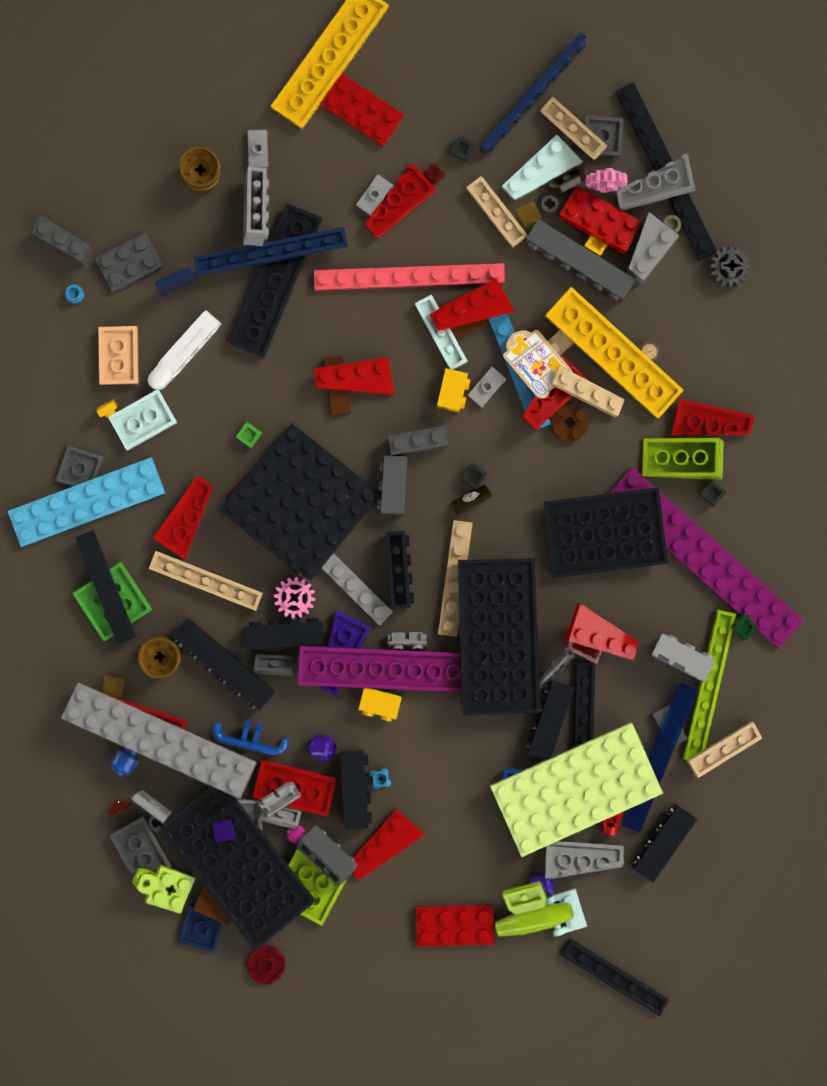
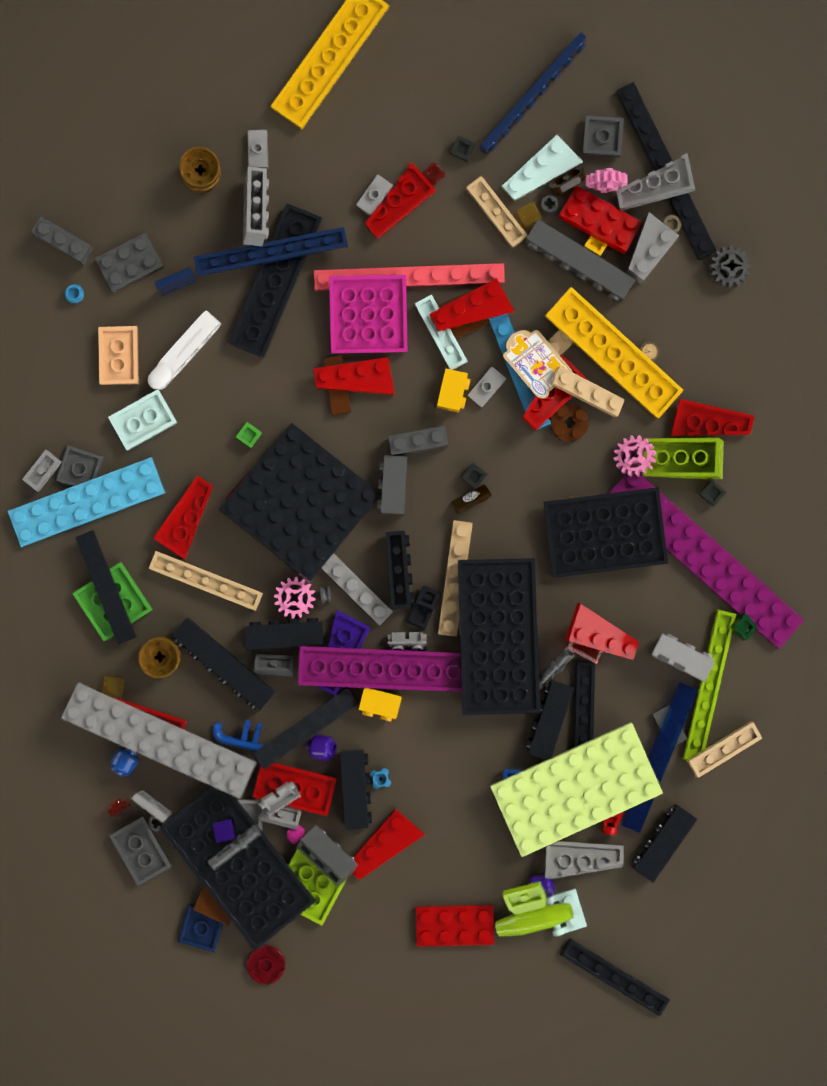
yellow plate [96,399,117,418] -> none
lime plate [132,864,195,913] -> none
red plate [321,73,404,148] -> none
tan plate [540,97,607,161] -> none
none -> light grey plate [22,449,62,492]
none -> dark grey pin [208,825,262,870]
none -> black tile [253,688,359,770]
none -> dark grey bush [320,586,332,604]
none -> dark pink plate [329,275,407,353]
none -> black slope [408,585,441,630]
none -> bright pink gear [614,435,656,477]

